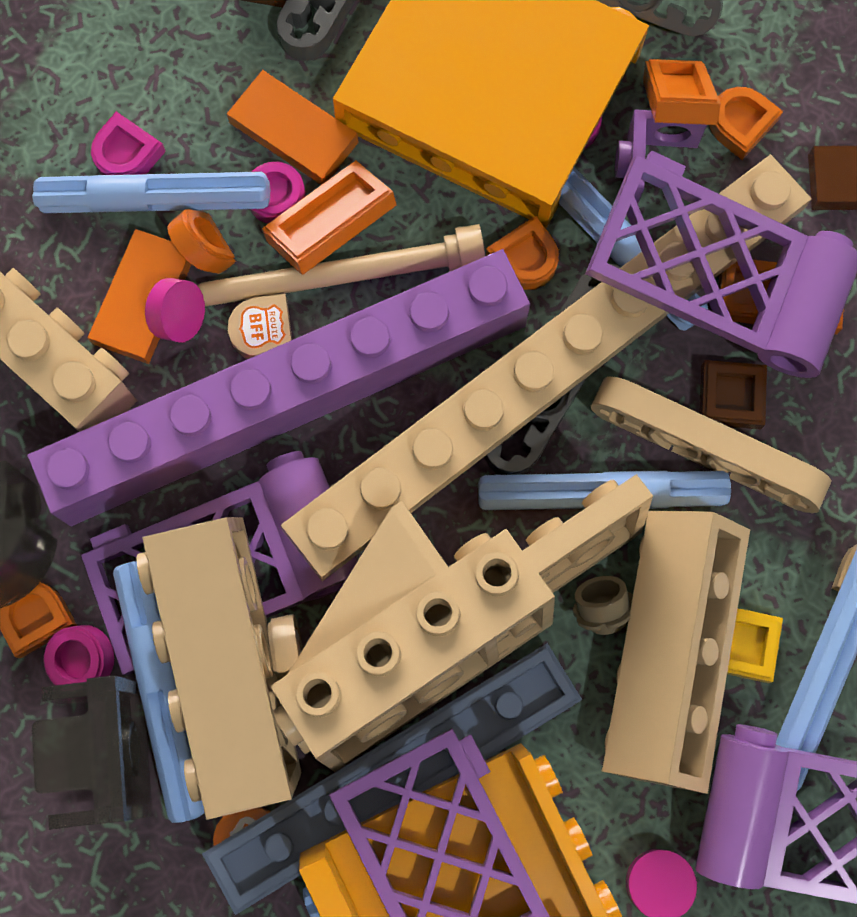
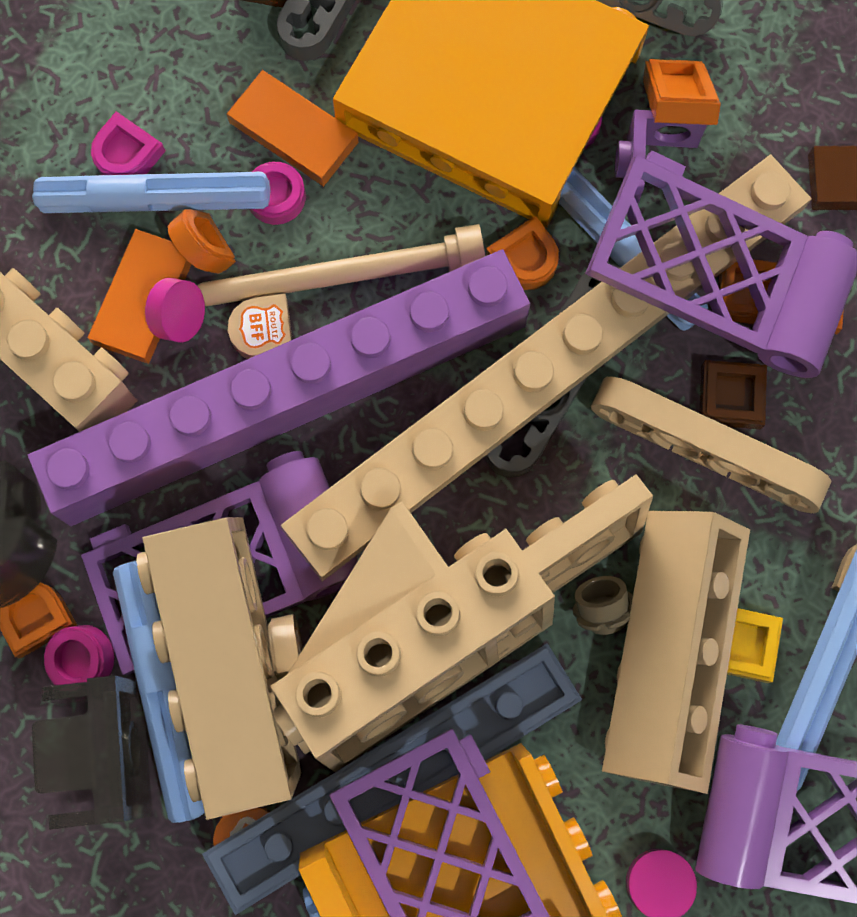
orange tile [262,160,397,275] -> none
light blue axle [478,471,731,510] -> none
orange tile [709,86,783,160] -> none

